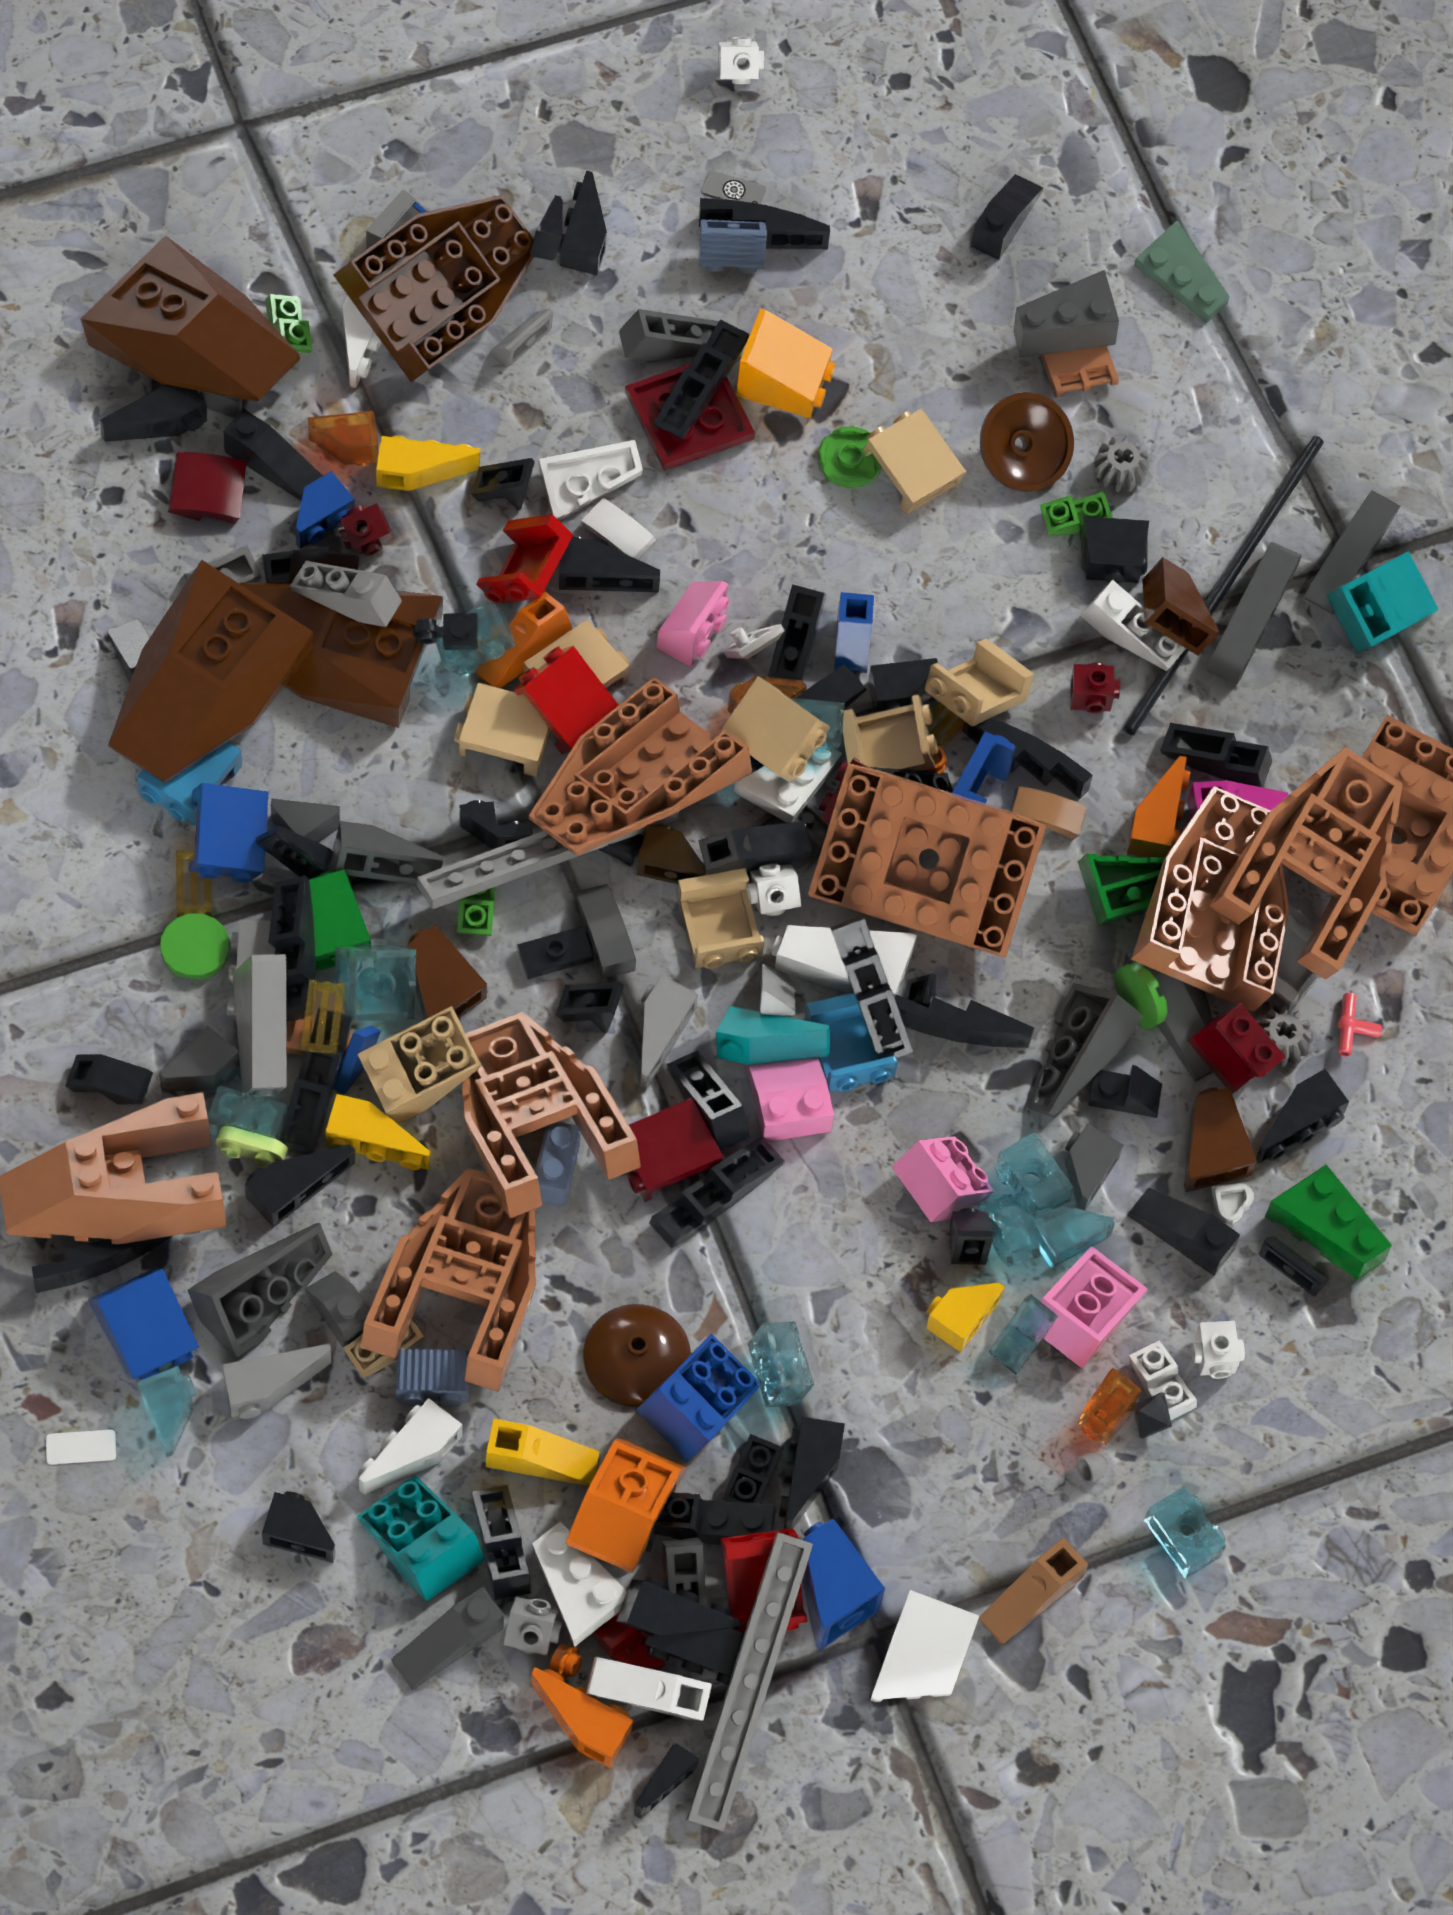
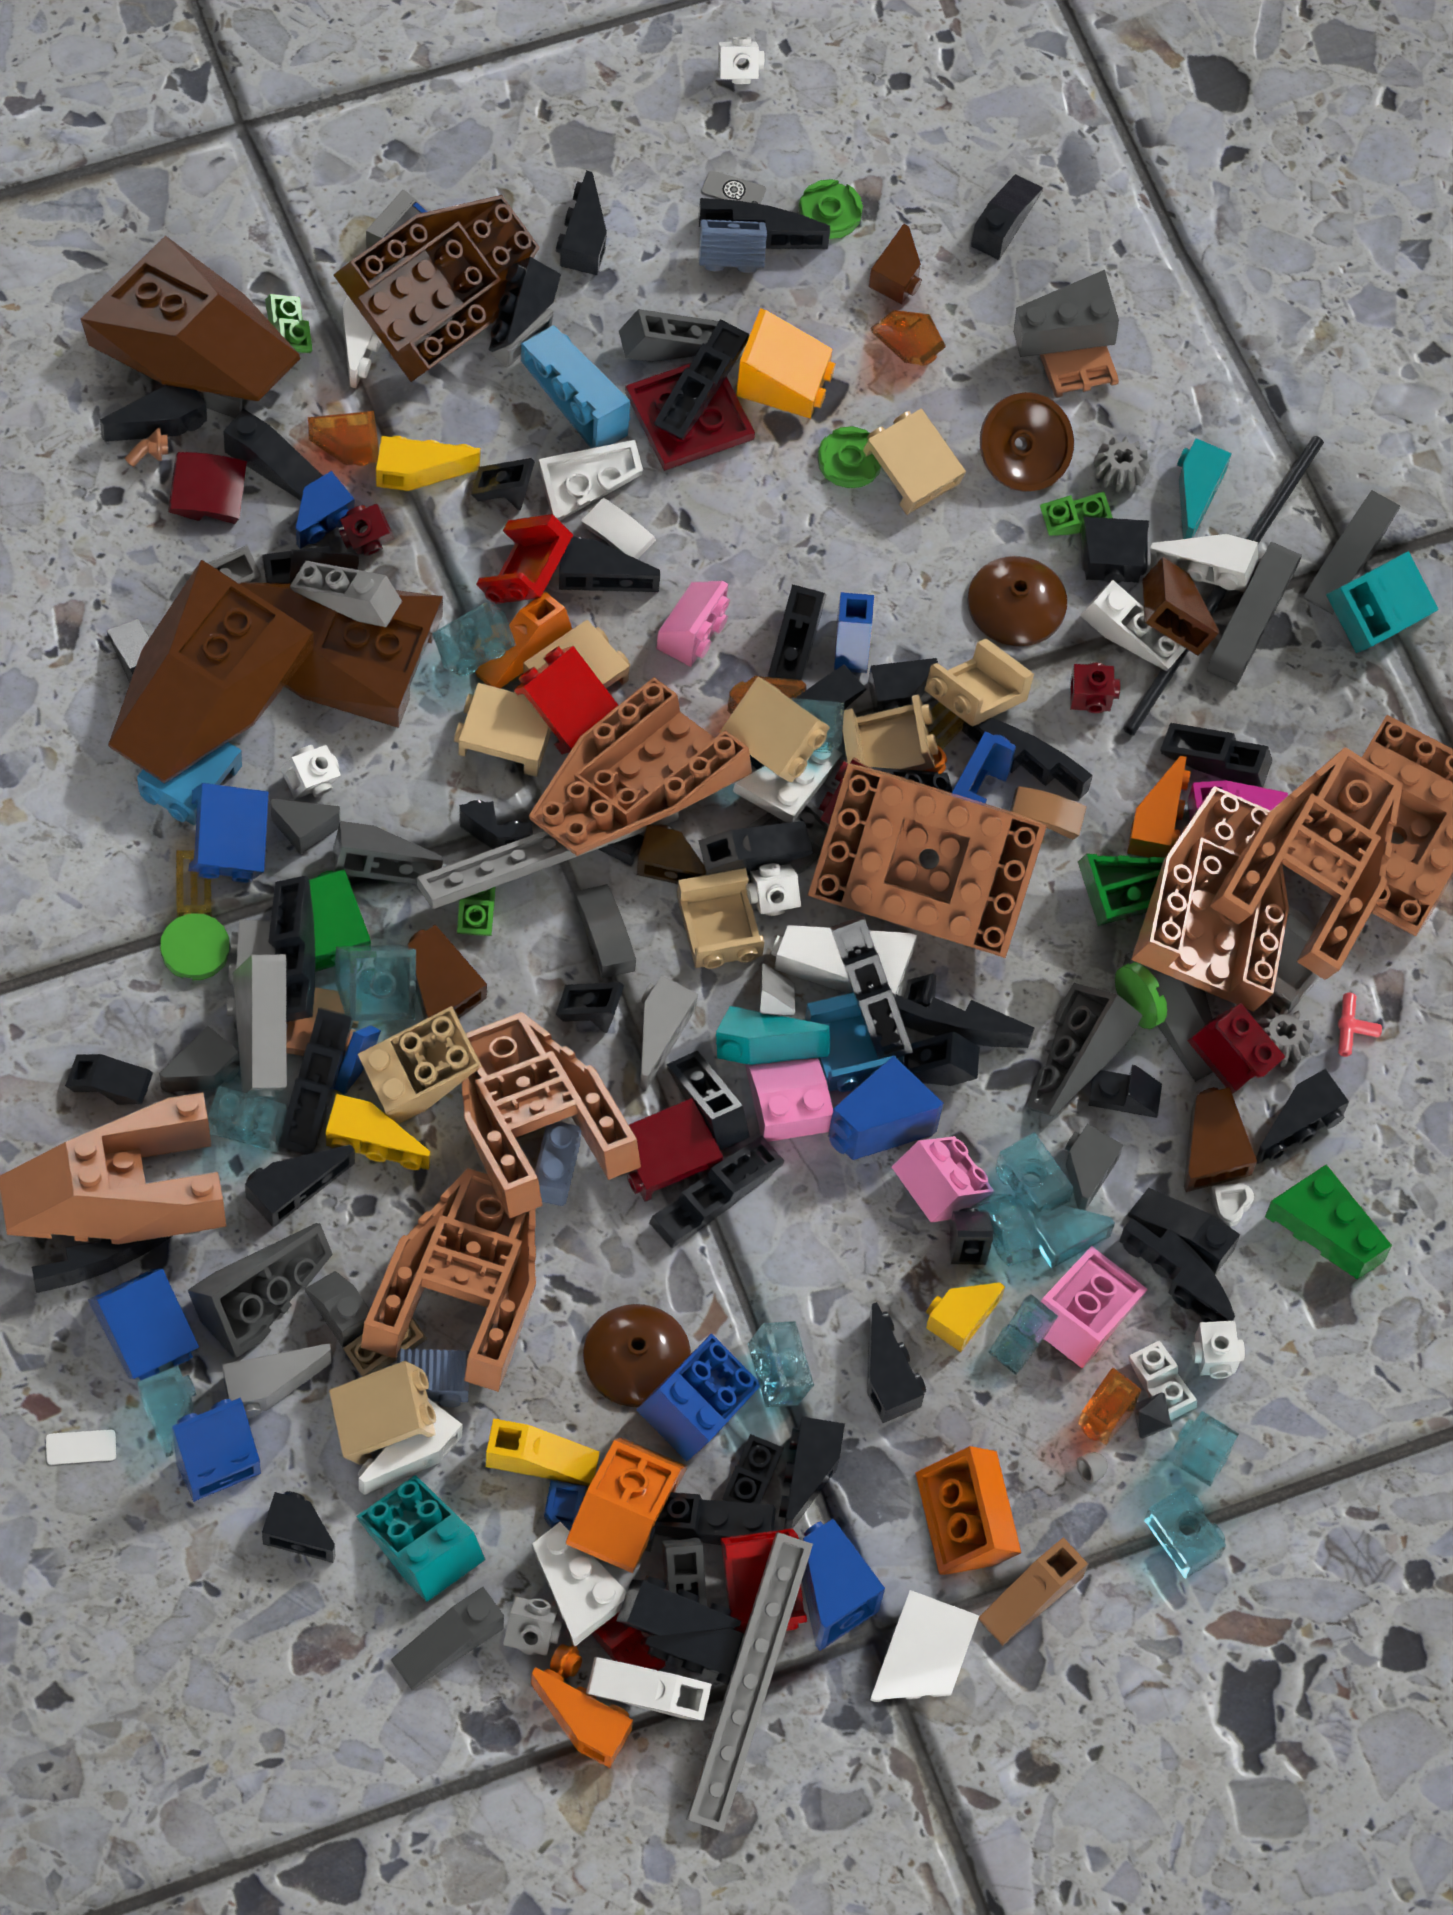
yellowish green plate [215,1126,288,1168] -> none
black slope [255,825,334,880] -> none
clear yellow tile [301,980,346,1054] -> none
black plate [413,613,479,650] -> none
black slope [472,1485,531,1600] -> none
black plate [517,926,594,979] -> none
black slope [530,195,563,261] -> none
black slope [634,1743,699,1819] -> none
white piece [723,624,784,659] -> none
sand green wing [1134,221,1230,323] -> none
black slope [1259,1236,1330,1297] -> none
none -> nougat plate [124,428,168,467]
none -> blue slope [172,1397,261,1502]
none -> white brick [280,745,341,799]
none -> tan panel [329,1361,436,1465]
none -> black slope [489,257,561,352]
none -> dark azure wedge [521,325,630,448]
none -> blue tile [544,1480,586,1531]
none -> bright green tile [798,179,863,239]
none -> blue slope [828,1056,944,1160]
none -> black slope [867,1302,926,1423]
none -> reddish brown slope [869,224,922,305]
none -> clear orange slope [870,310,946,366]
none -> black slope [898,1032,980,1086]
none -> orange slope [915,1446,1021,1575]
none -> reddish brown dish [967,556,1067,646]
none -> black slope [1119,1218,1235,1322]
none -> white slope [1150,534,1258,592]
none -> clear light blue brick [1173,1411,1239,1487]
none -> teal slope [1177,438,1232,539]

